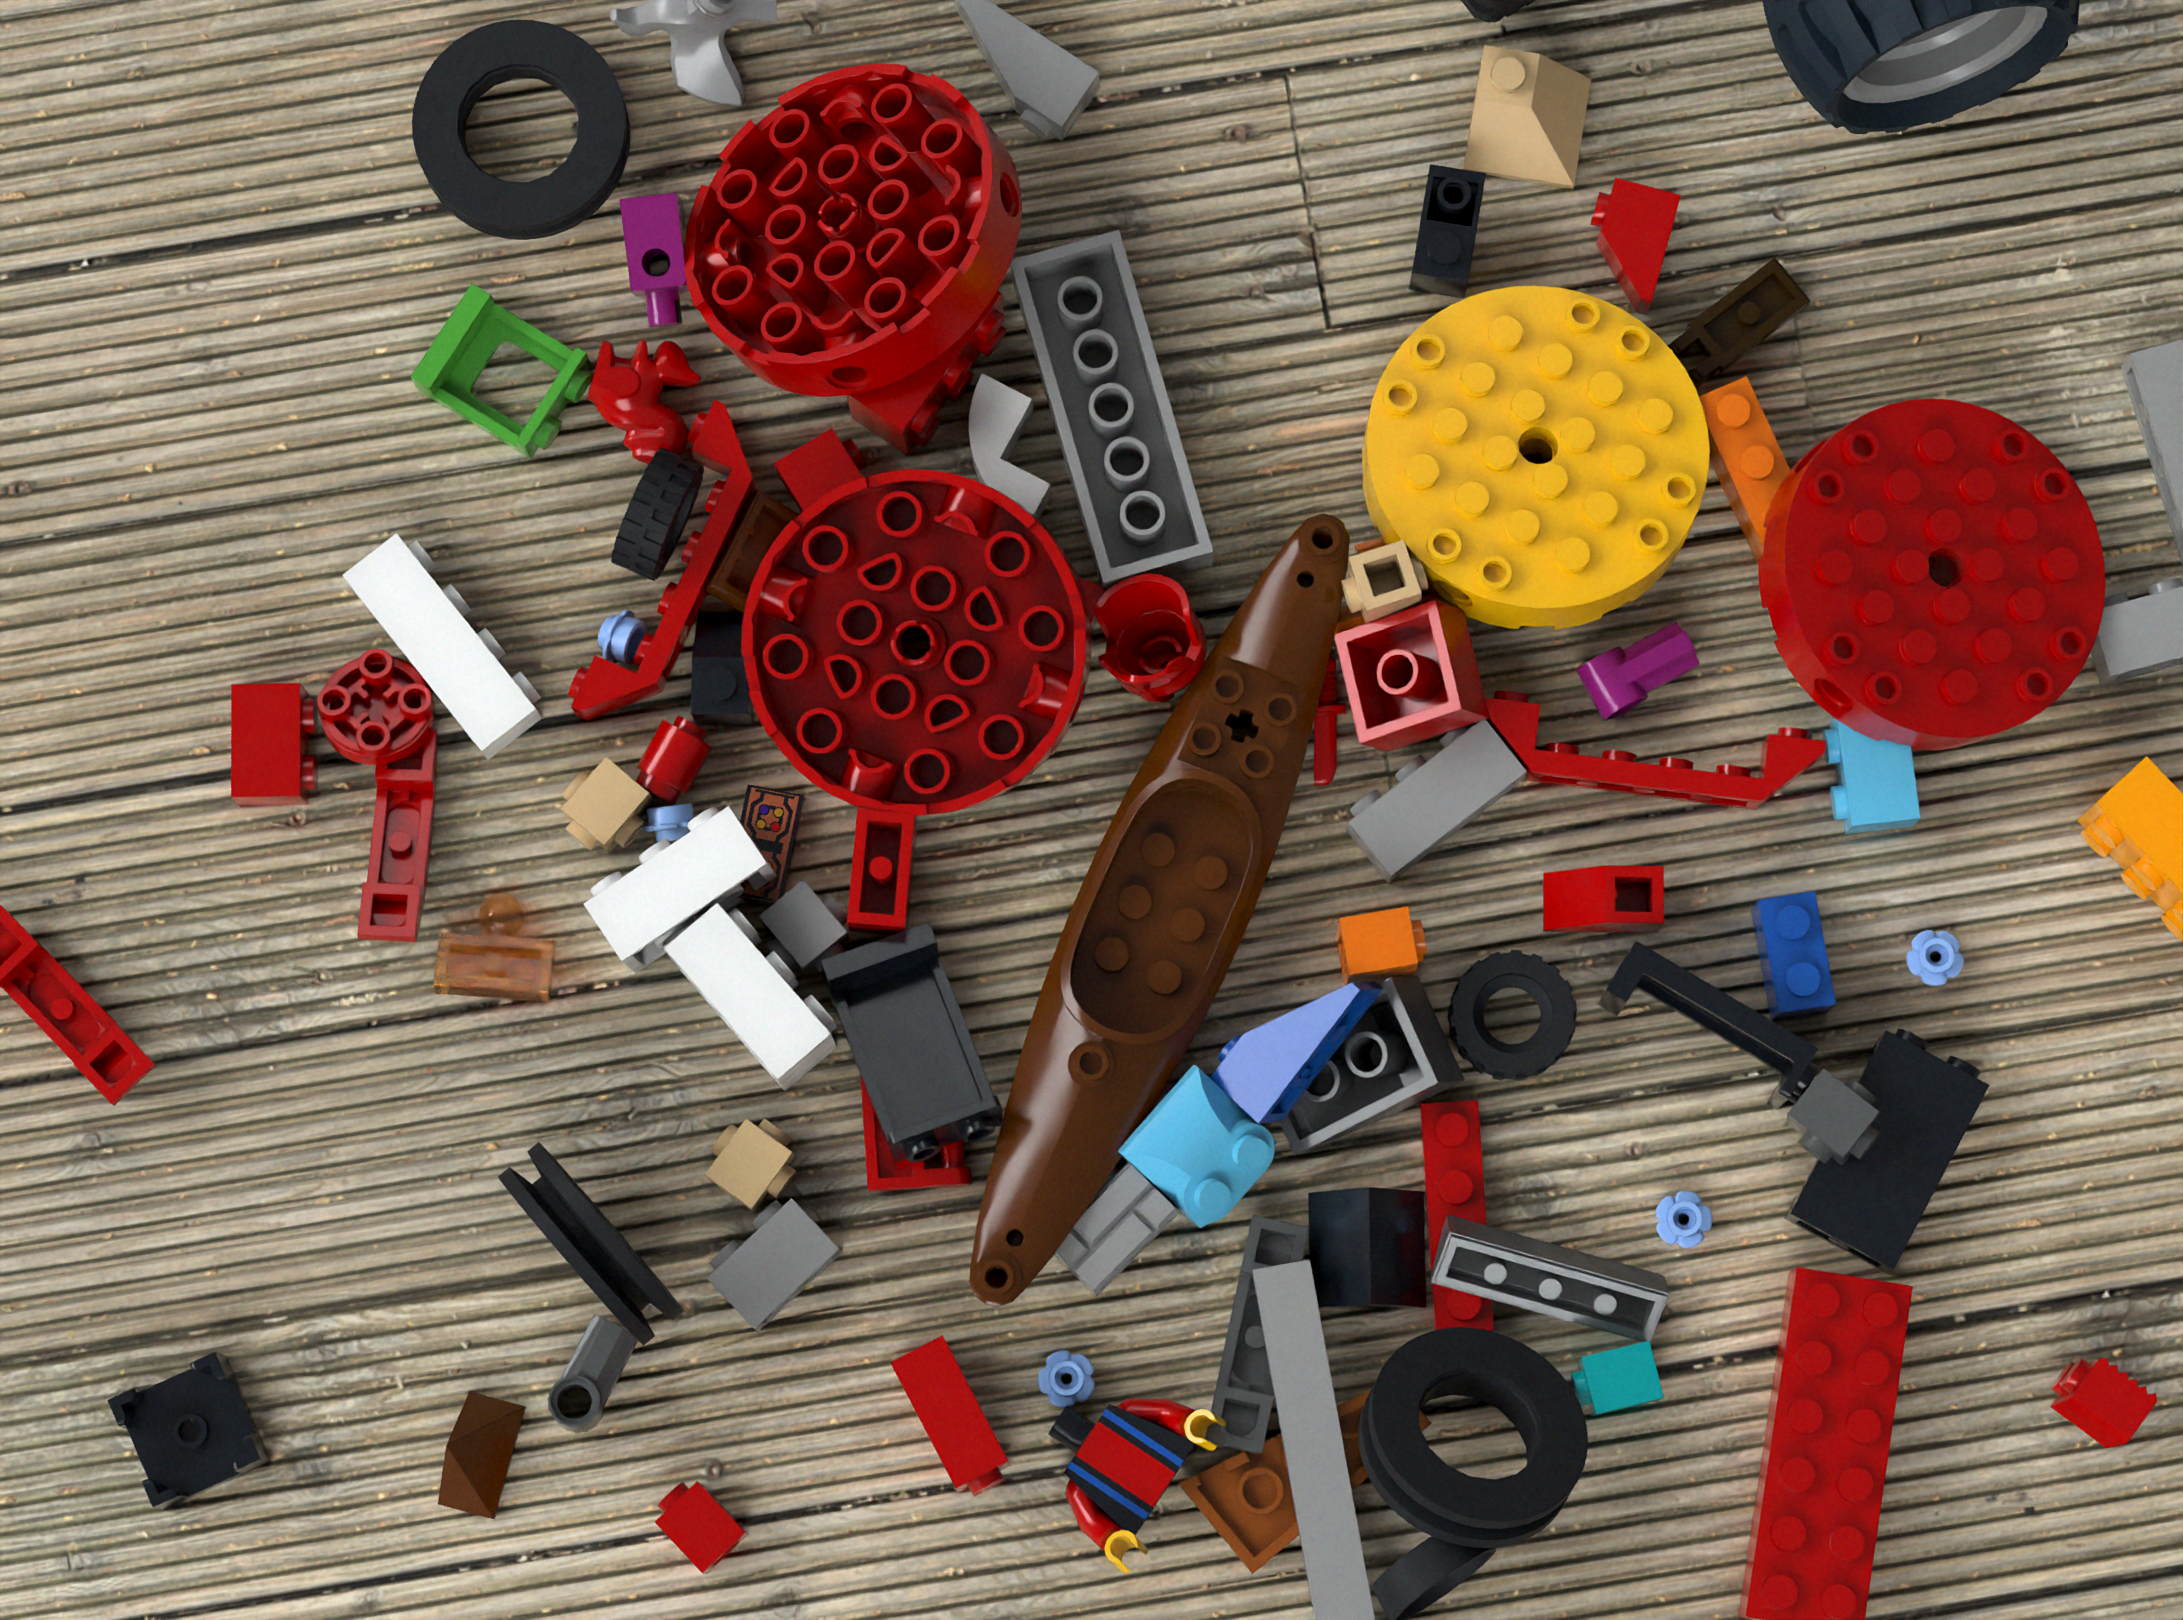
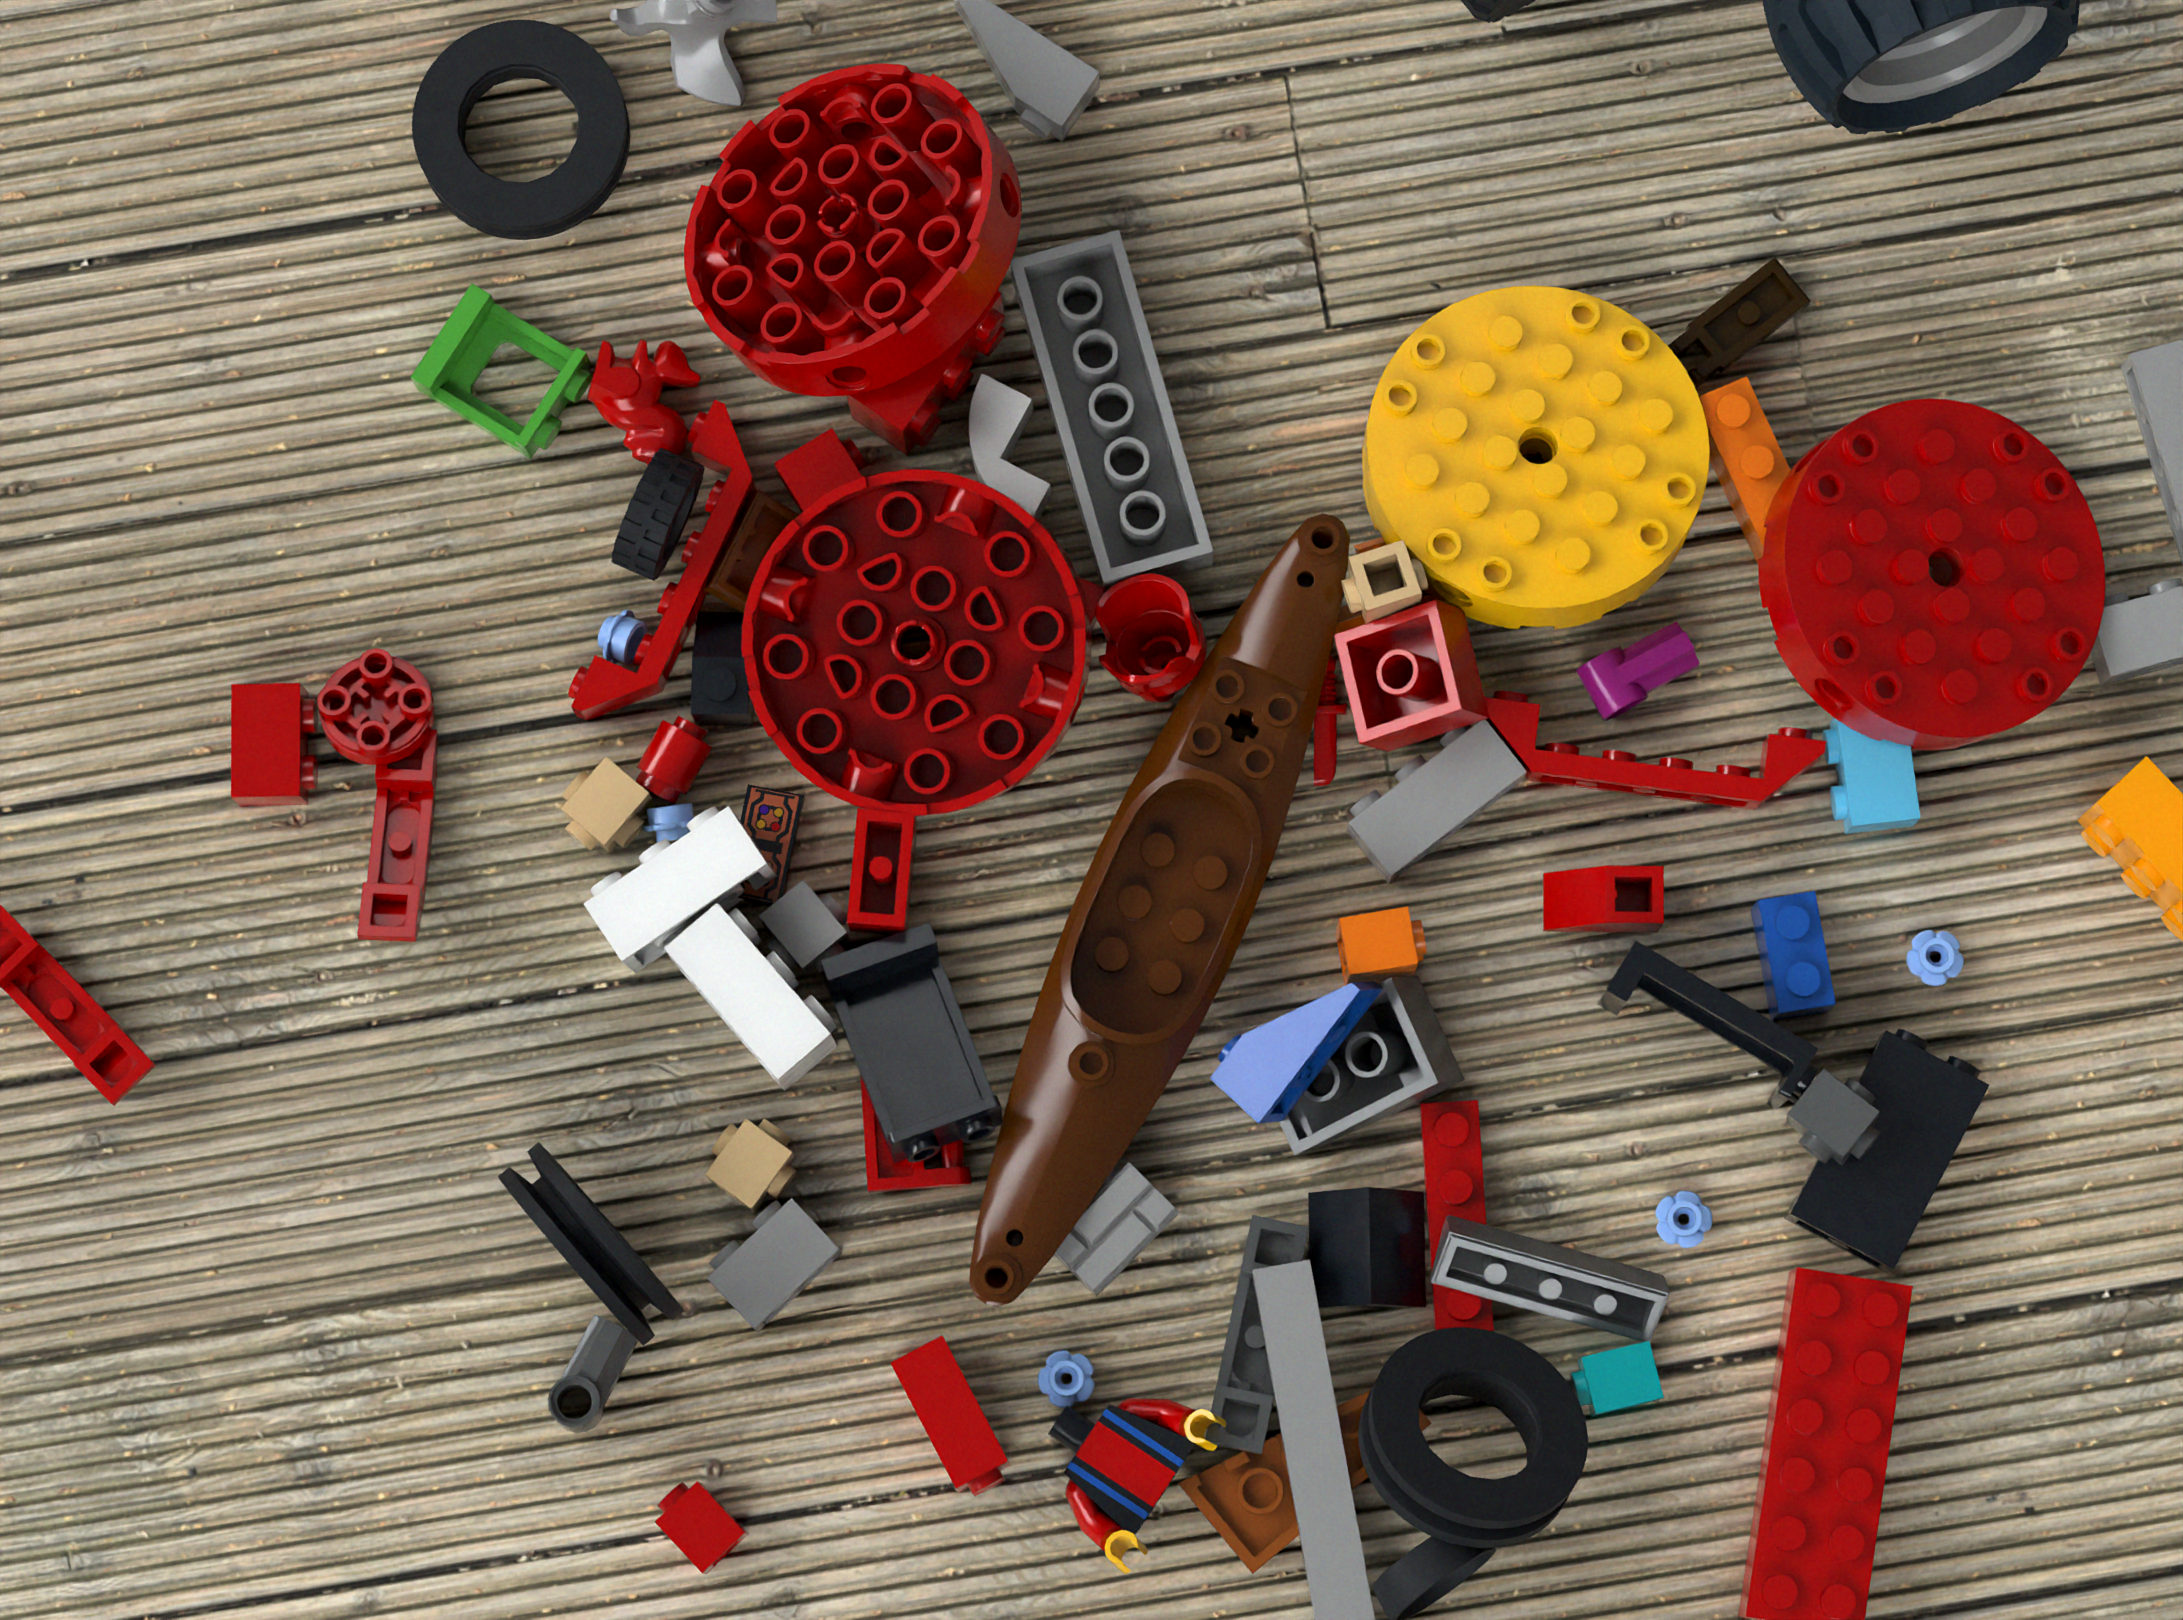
black panel [108,1352,271,1510] -> none
white brick [342,533,542,760] -> none
clear orange plate [433,893,556,1001] -> none
reddish brown slope [438,1391,526,1519] -> none
magenta torso [620,193,689,327] -> none
medium azure slope [1117,1064,1276,1228] -> none
black slope [1409,164,1486,299] -> none
black tyre [1448,950,1577,1081] -> none
tan slope [1463,45,1591,189] -> none
red slope [1590,177,1681,315] -> none
red brick [2050,1357,2157,1448] -> none

